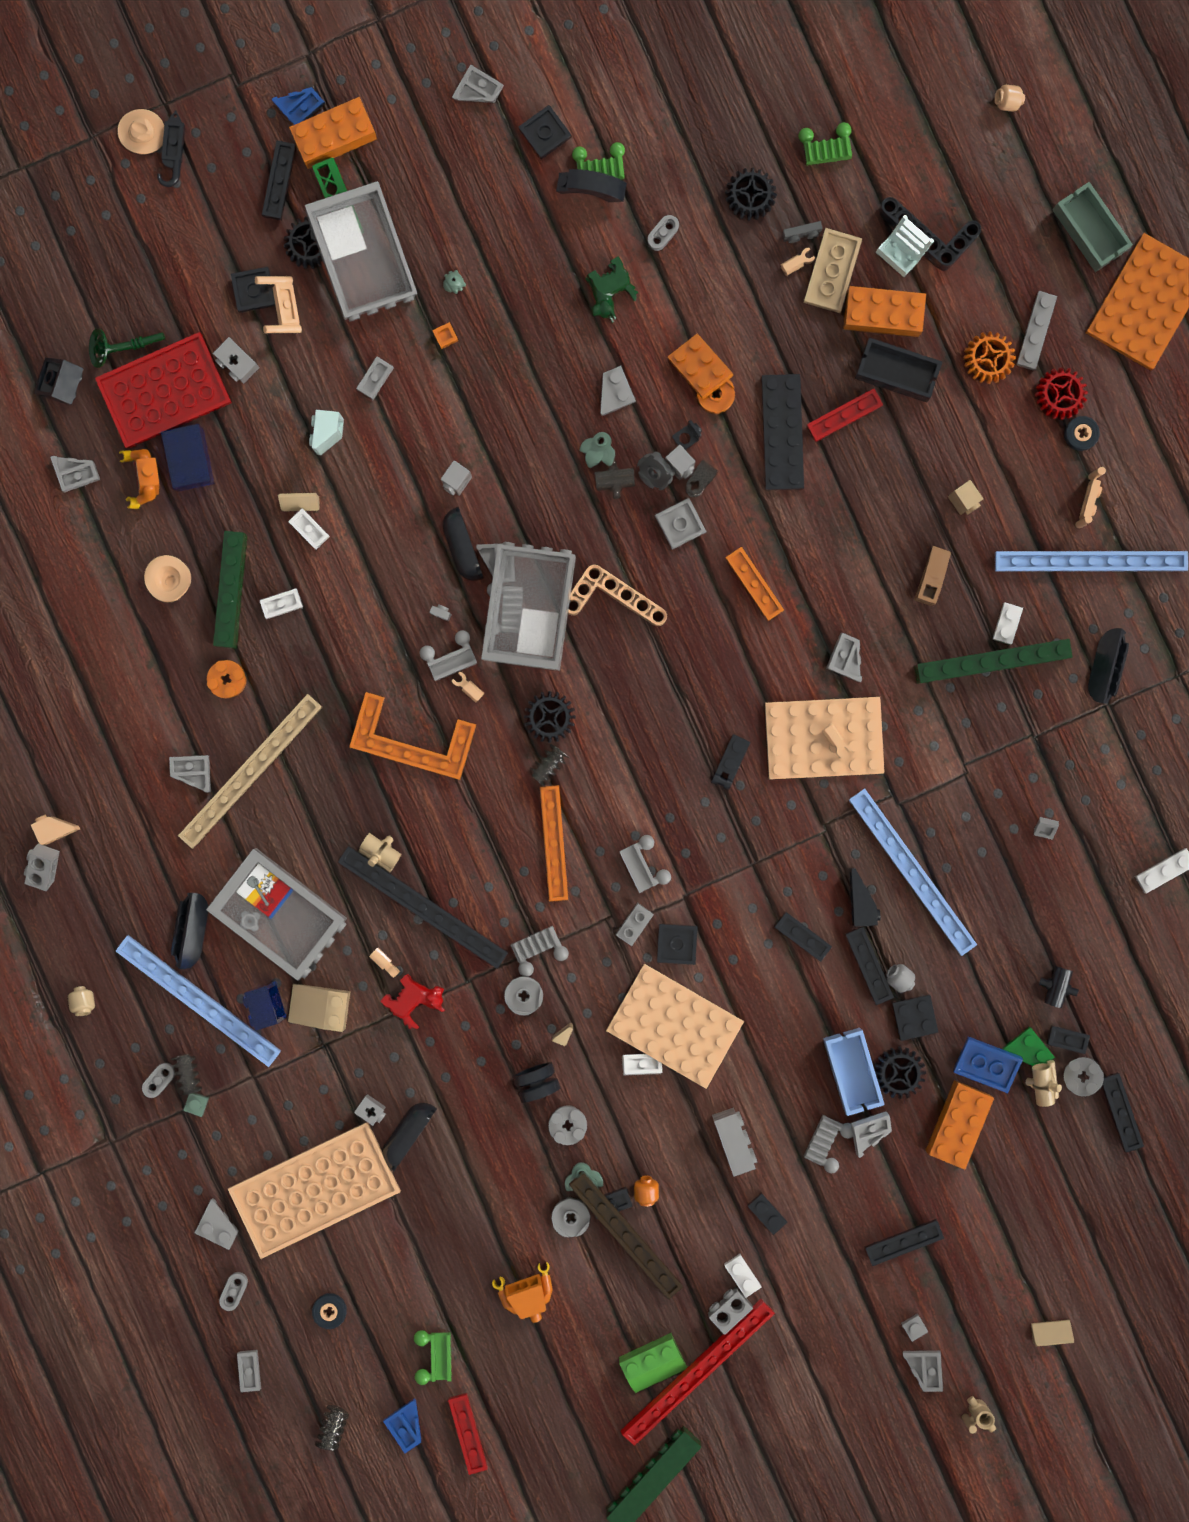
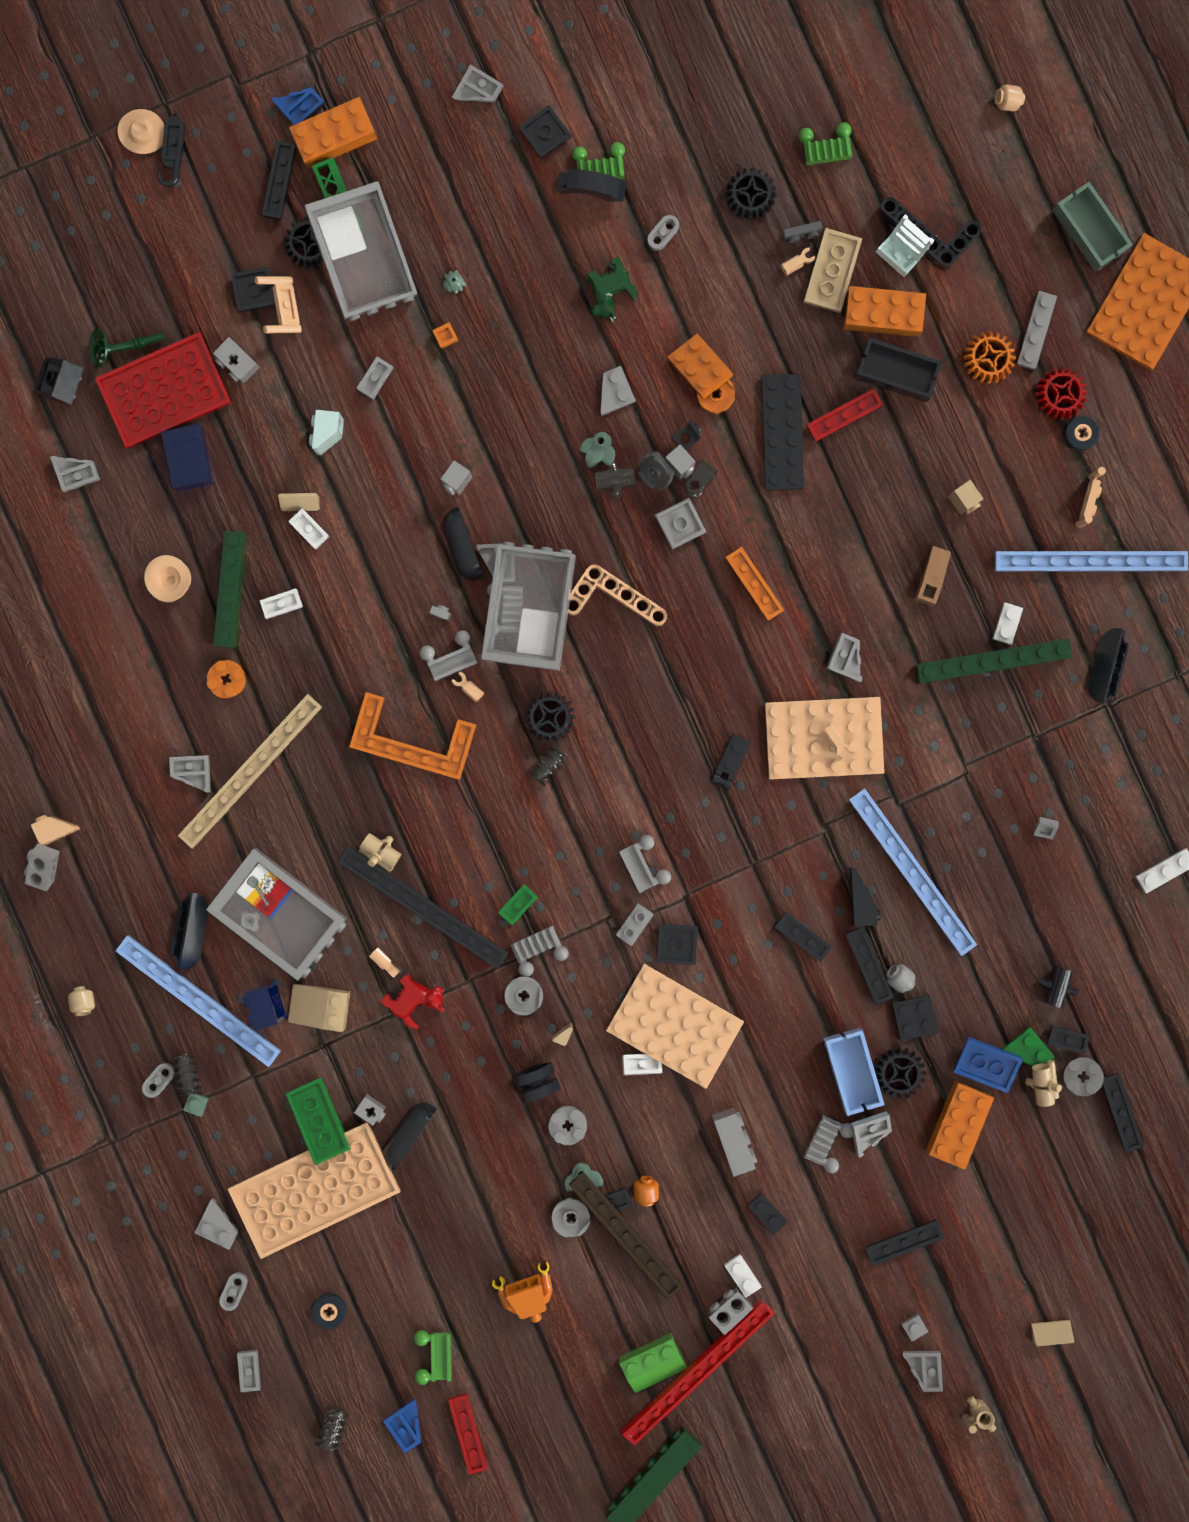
orange torso [119,449,159,509] -> none
orange tile [540,785,568,902] -> none
none -> green plate [286,1078,351,1165]
none -> green plate [498,884,538,925]

